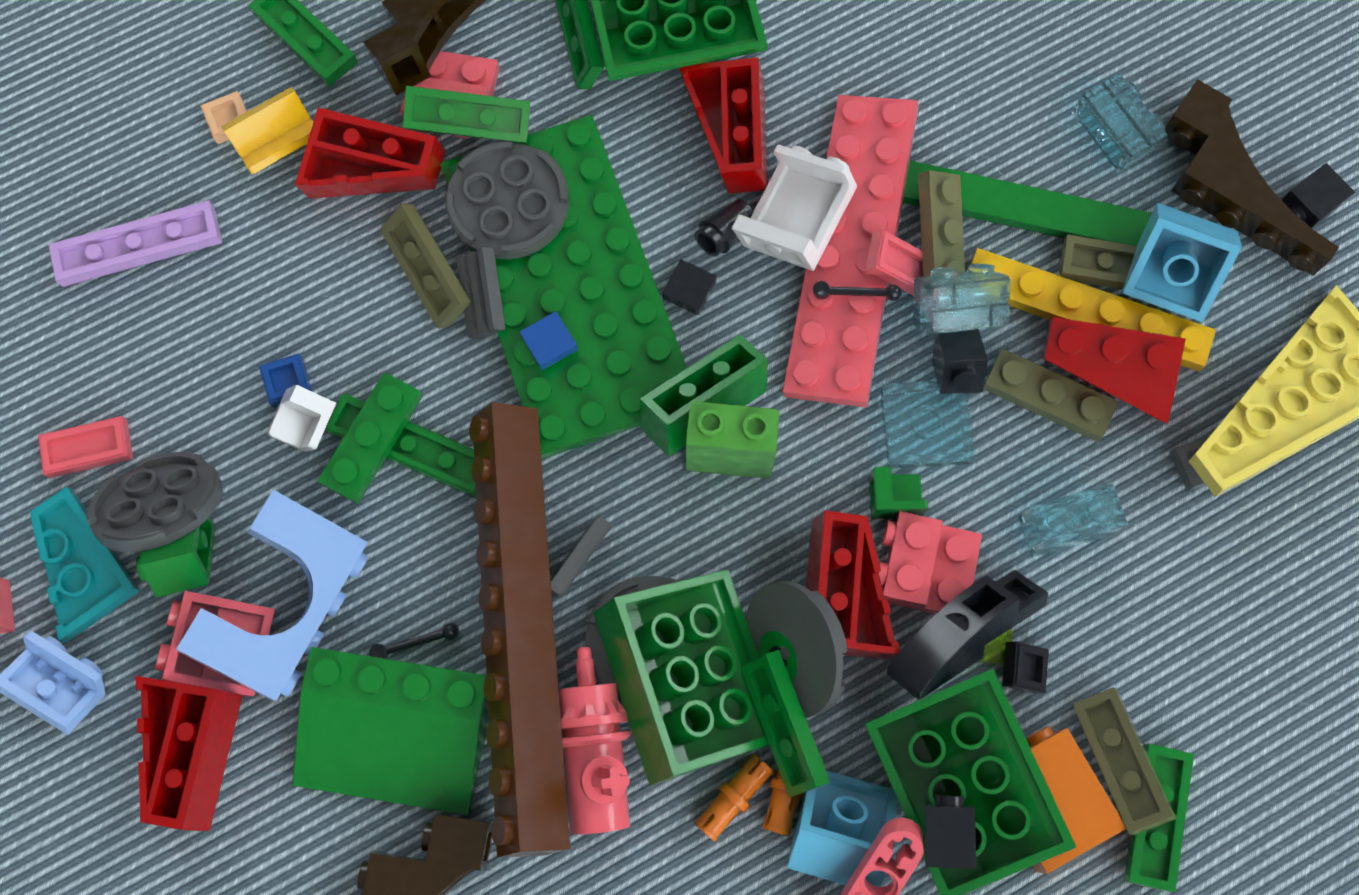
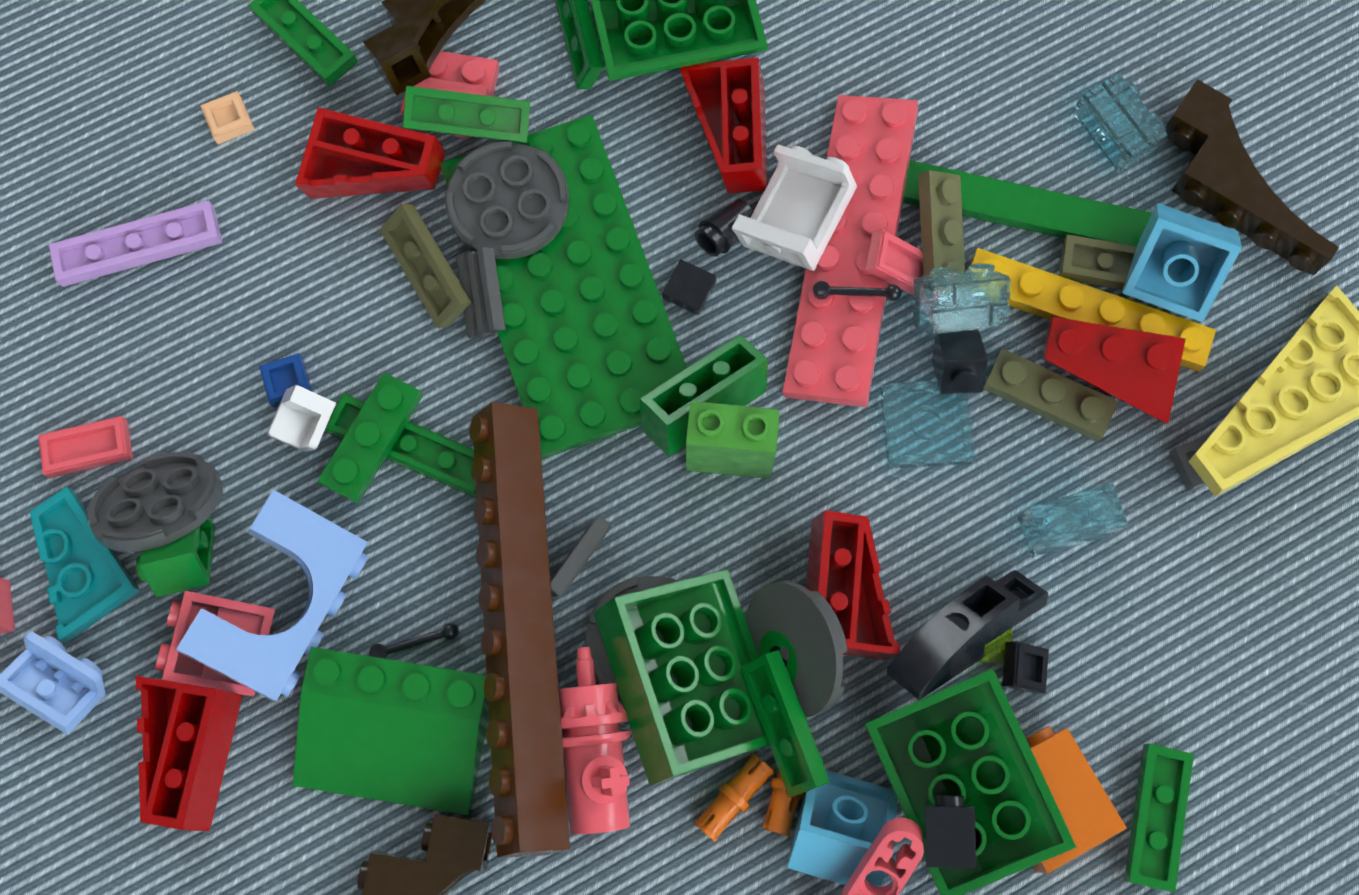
yellow panel [221,87,314,174] -> none
blue tile [520,311,578,371] -> none
green panel [868,467,928,519] -> none
coral plate [879,511,982,614] -> none
olive plate [1072,687,1177,836] -> none
black brick [1282,163,1355,229] -> none

